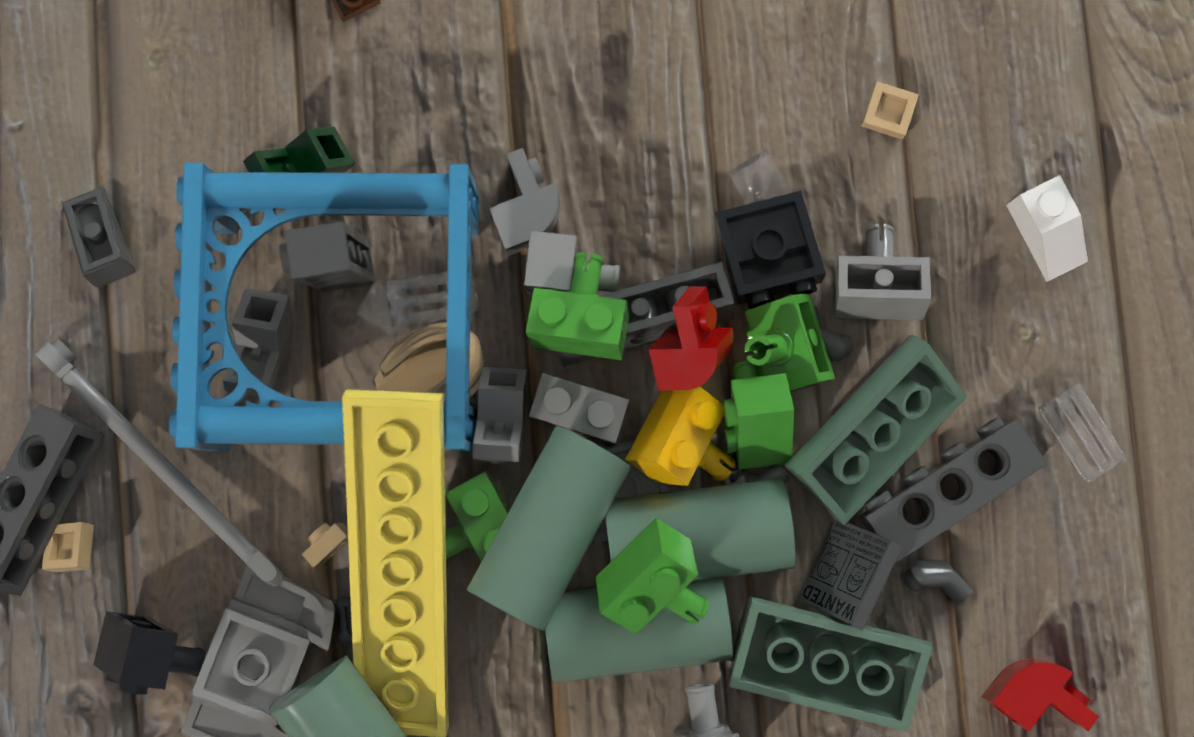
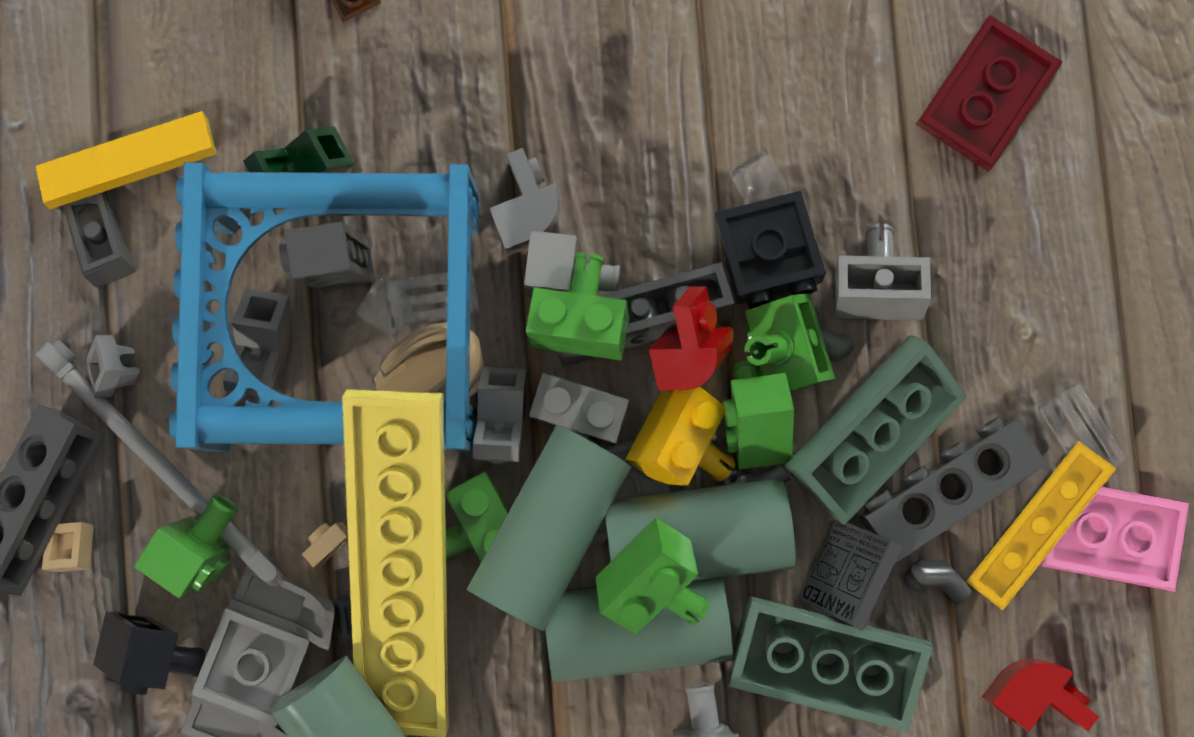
tan plate [861,81,919,140] -> none
white slope [1006,175,1088,282] -> none
none -> yellow tile [35,111,217,209]
none -> light grey tile [85,335,140,398]
none -> bright green brick [133,494,239,598]
none -> dark red tile [916,14,1063,172]
none -> yellow tile [966,441,1117,610]
none -> bright pink tile [1039,487,1189,592]

